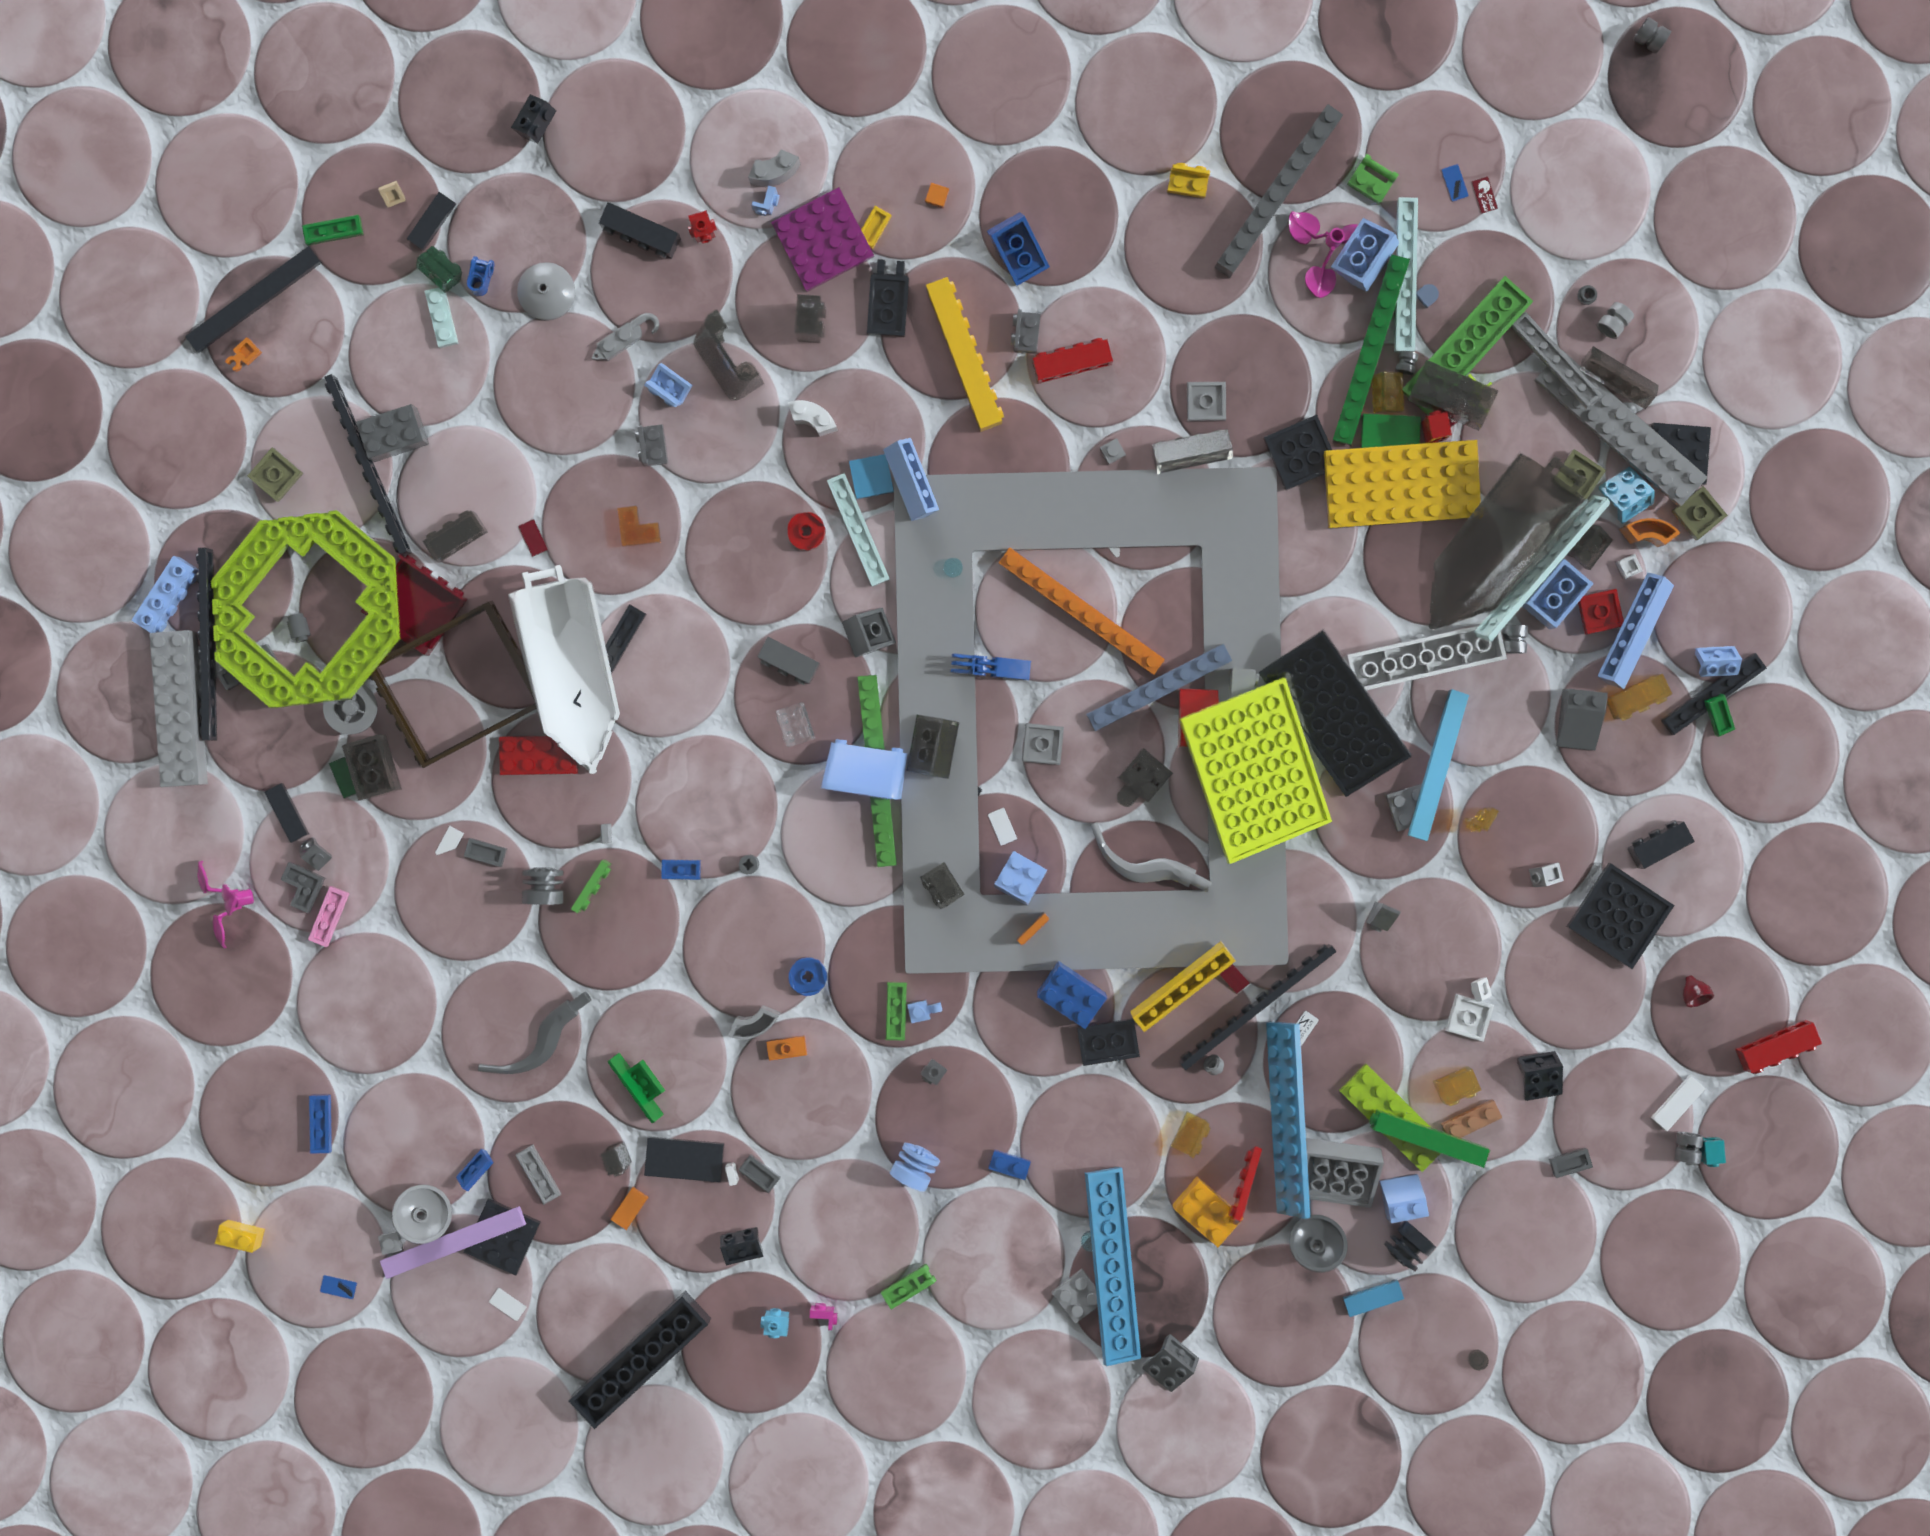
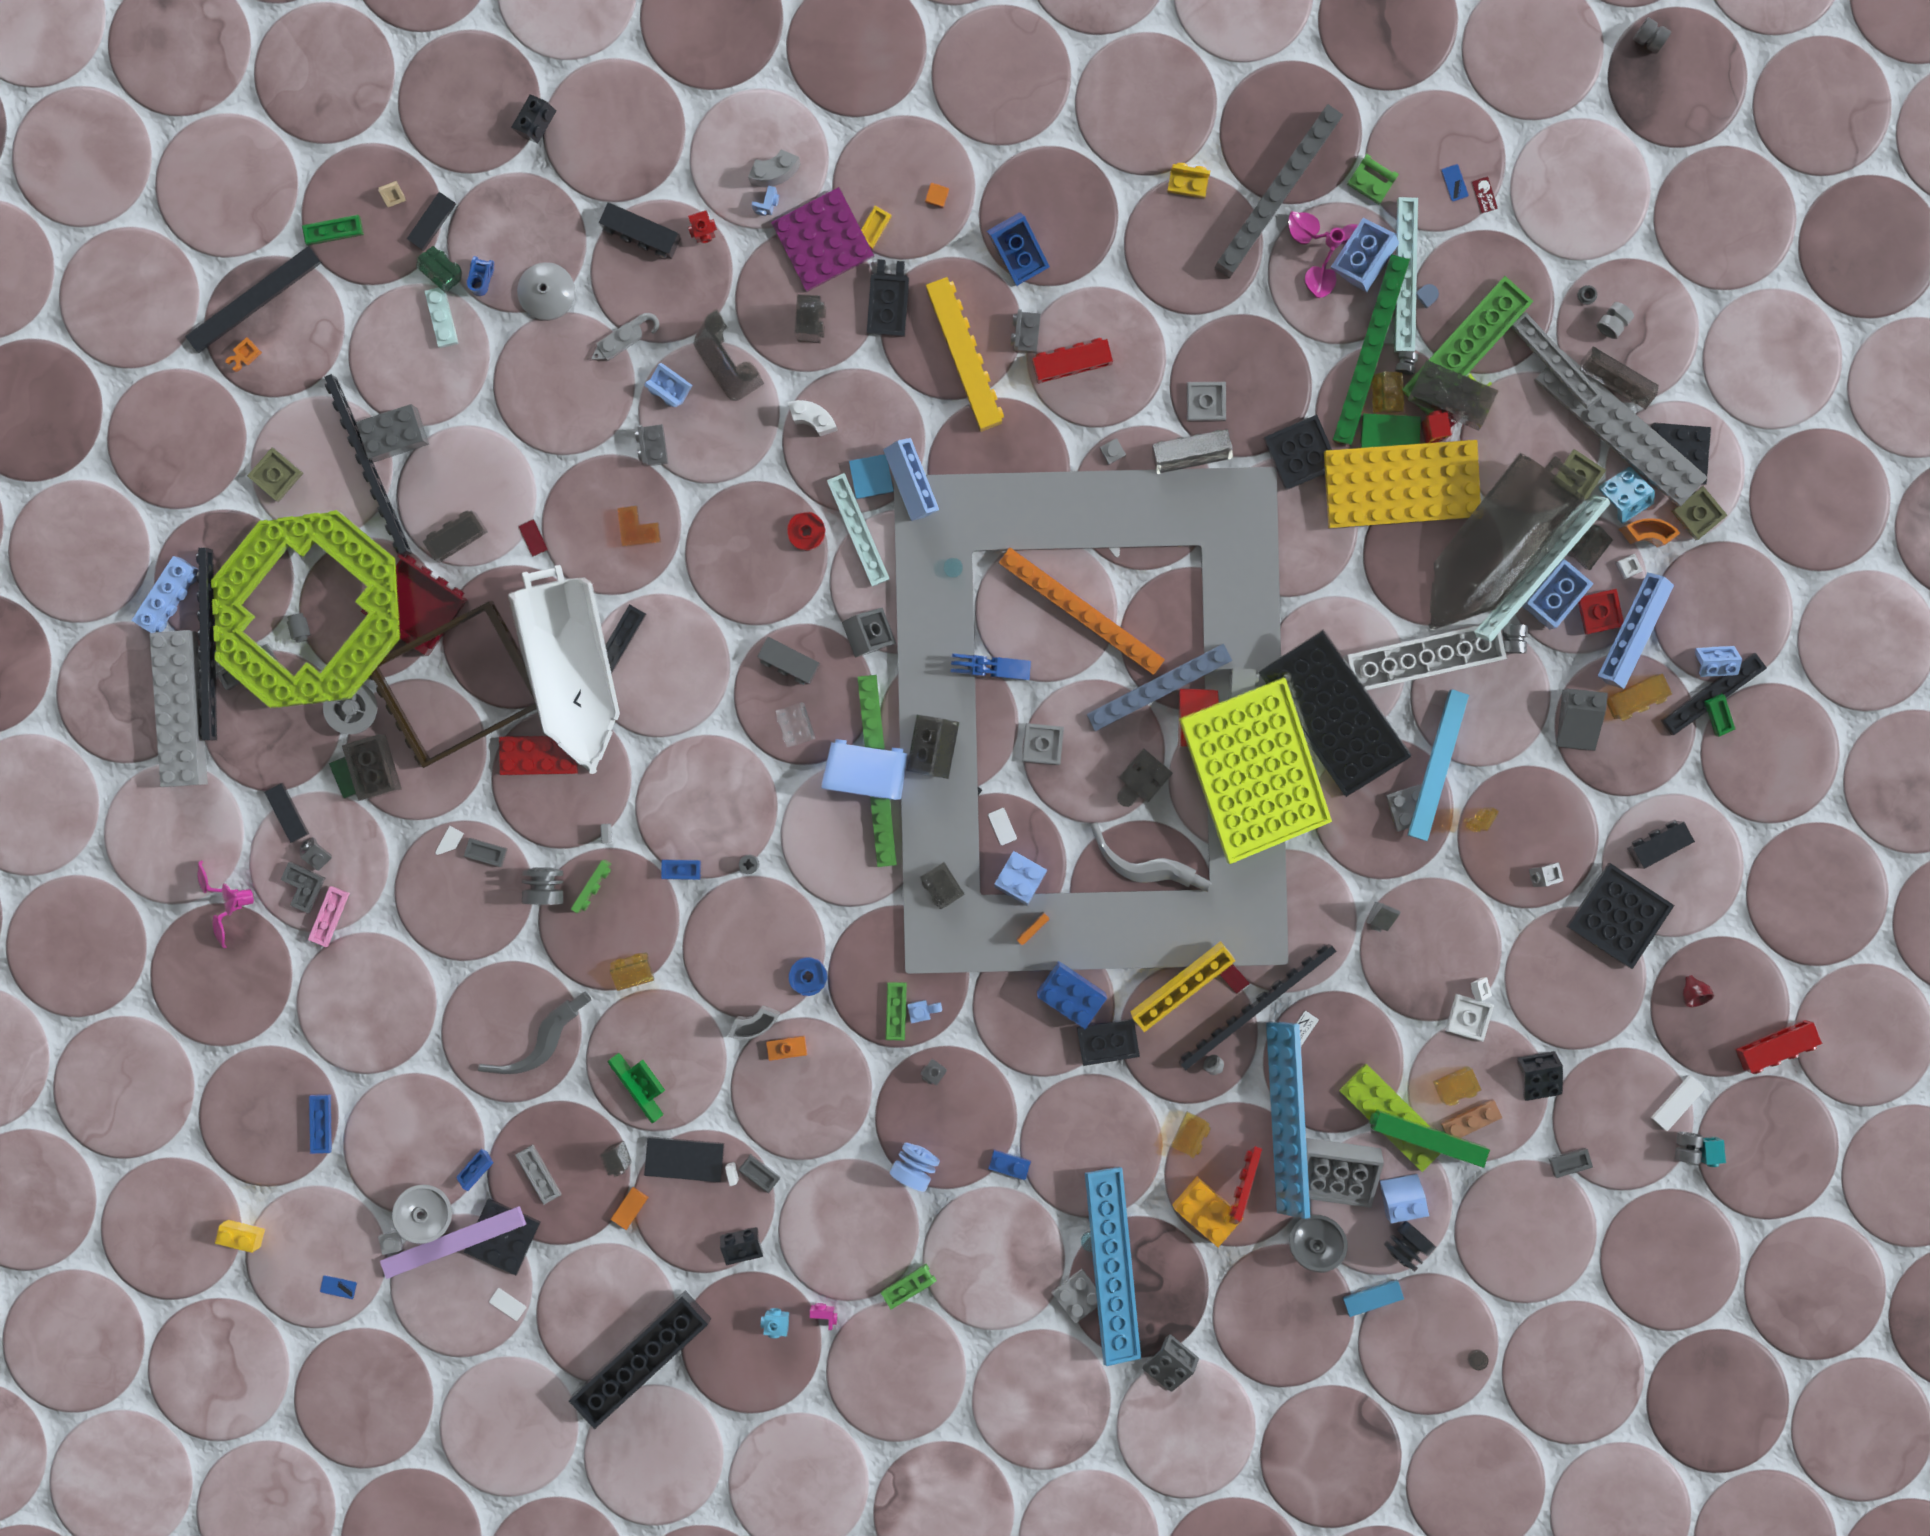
none -> clear yellow bracket [610,952,654,991]

